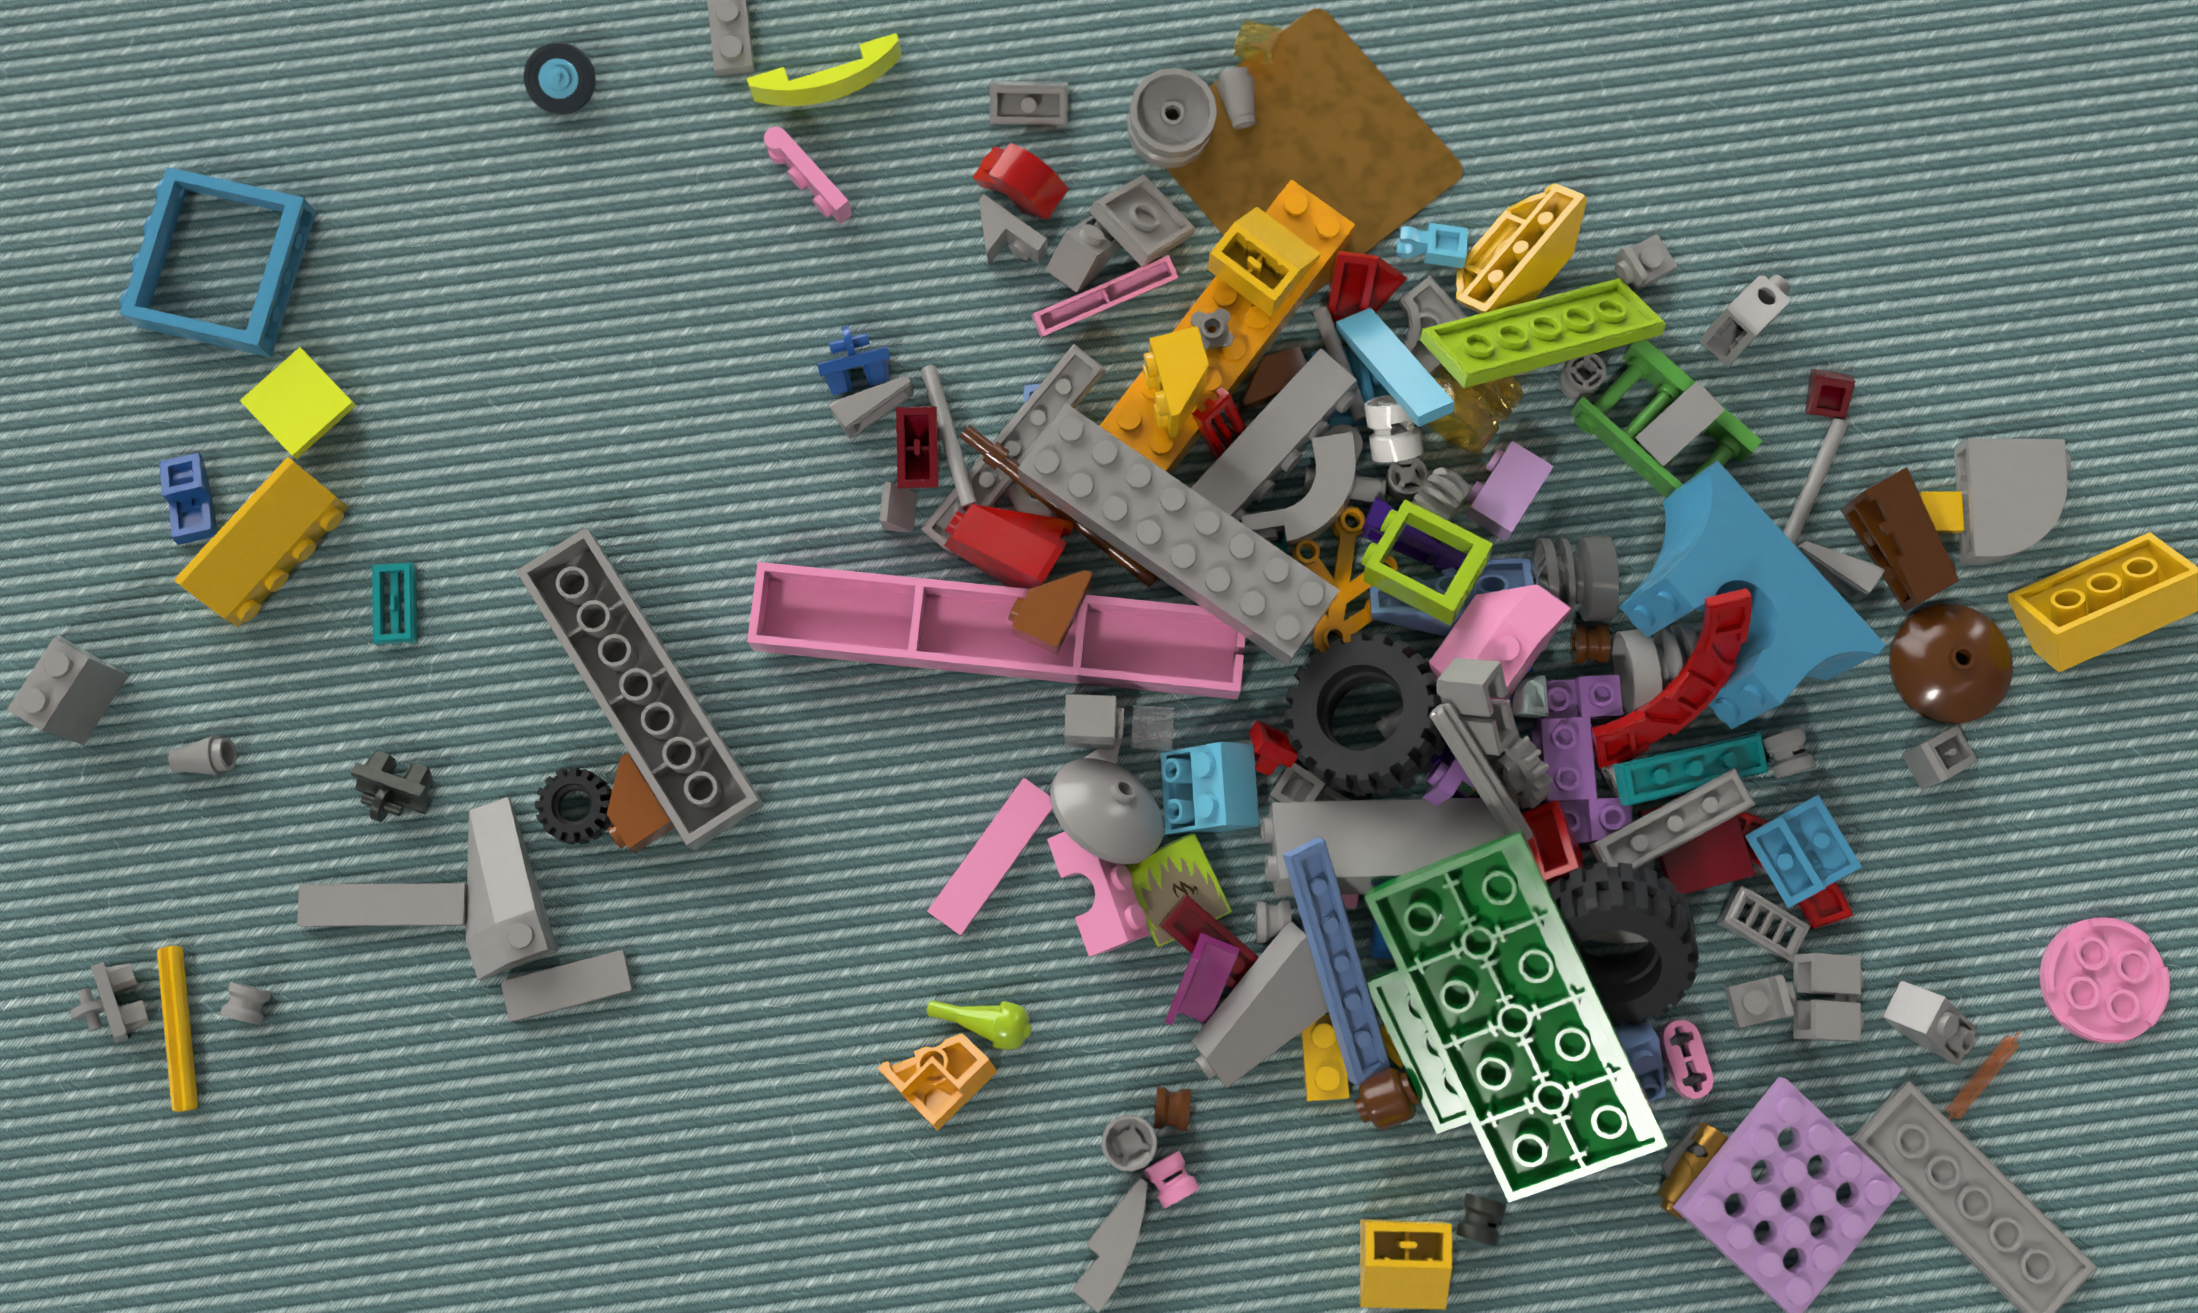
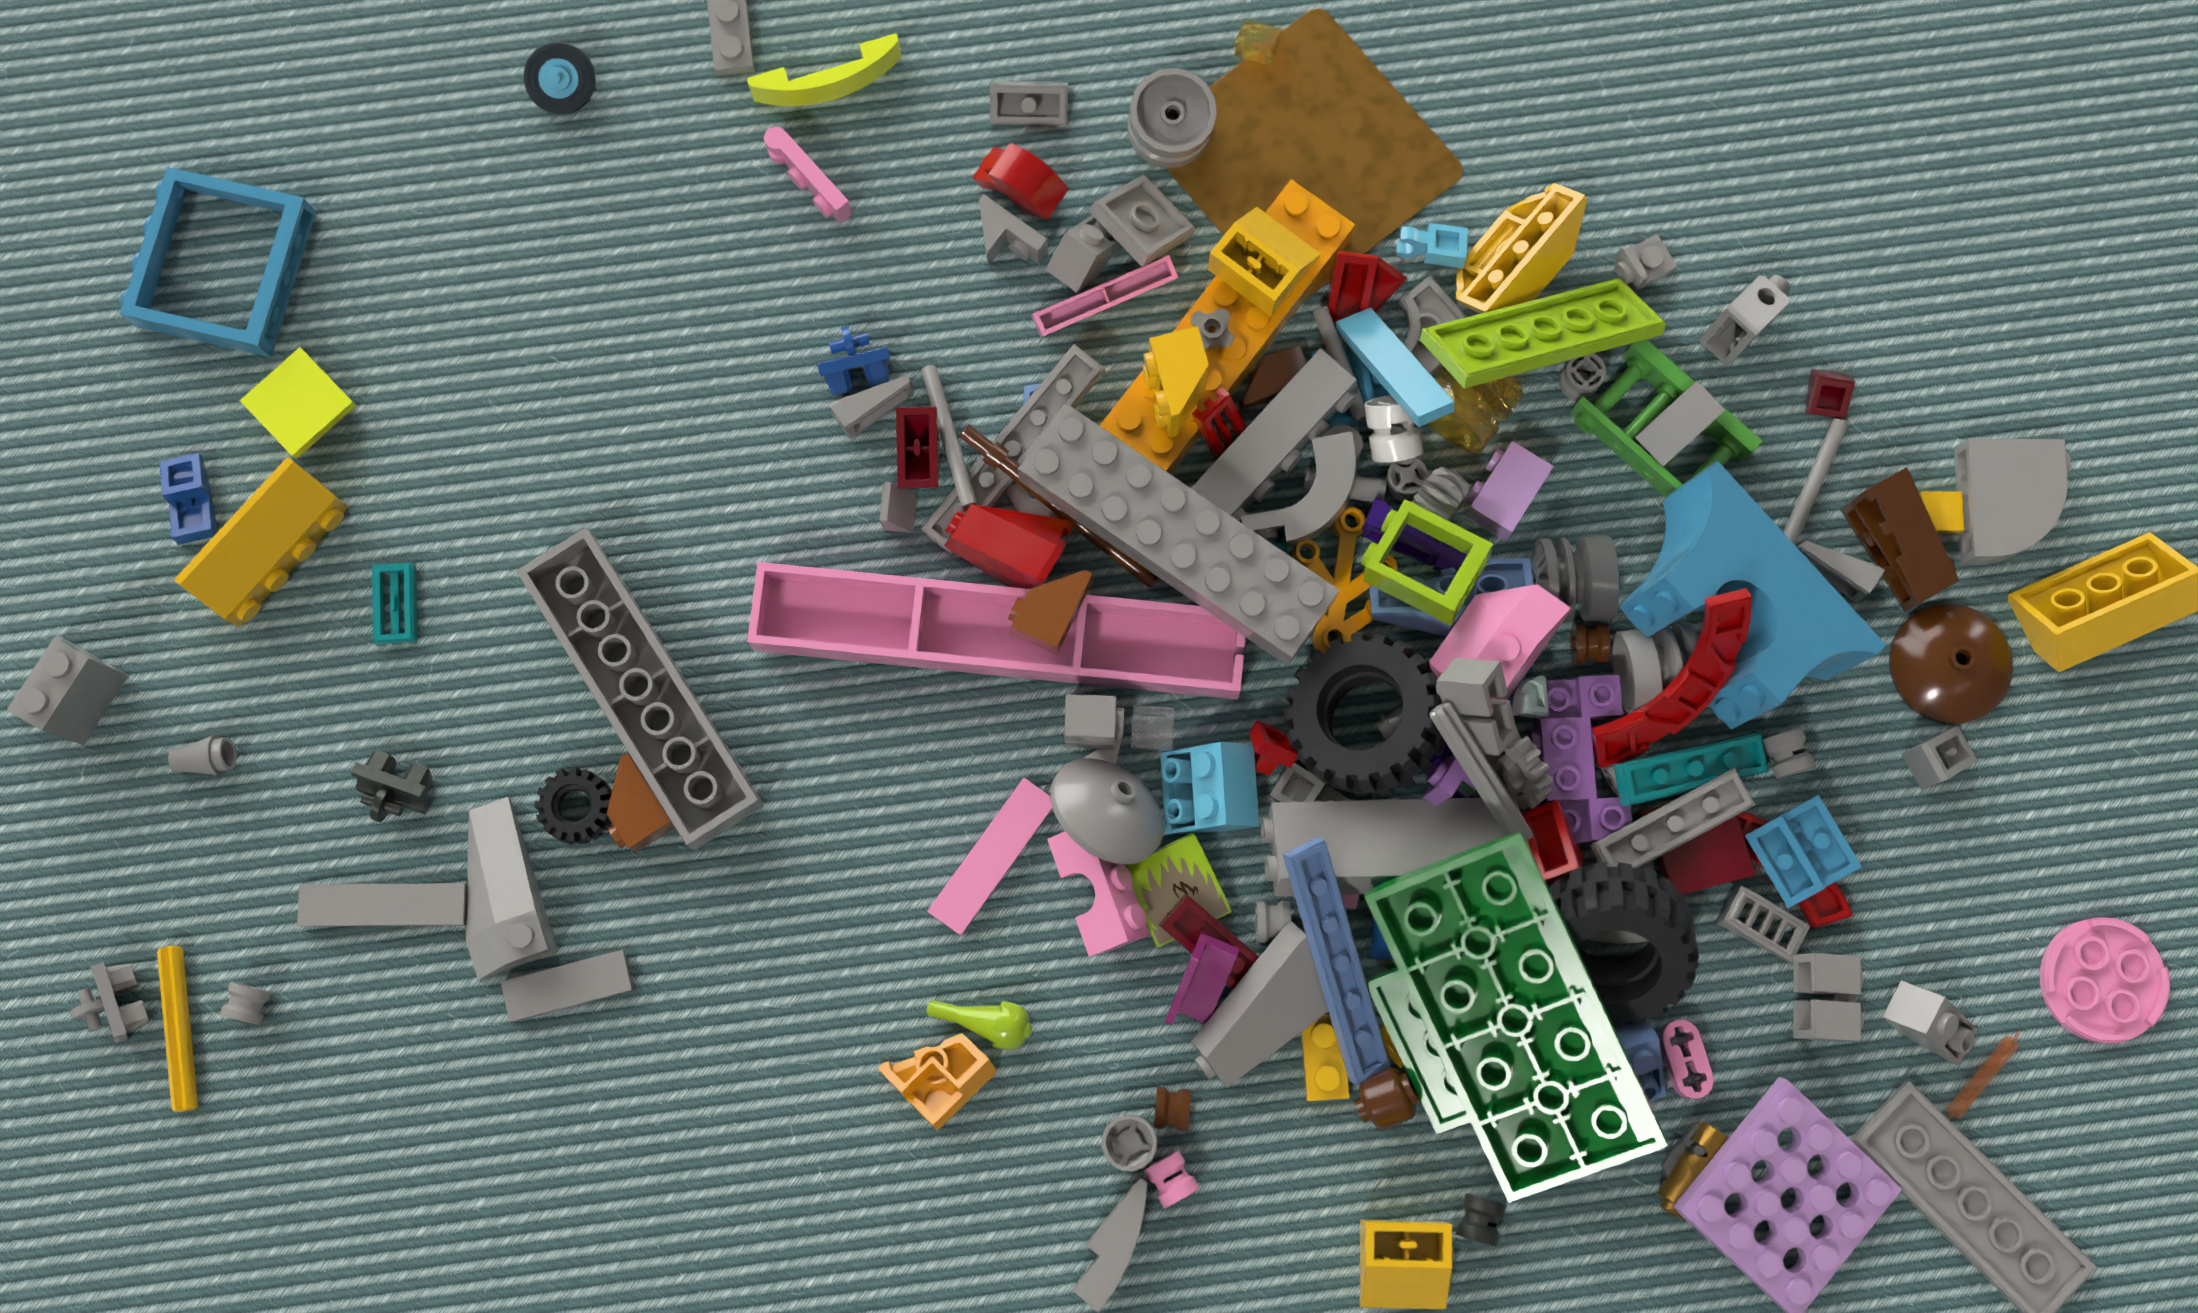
light grey cone [1216,67,1256,129] -> none
light grey bracket [1724,975,1796,1028] -> none

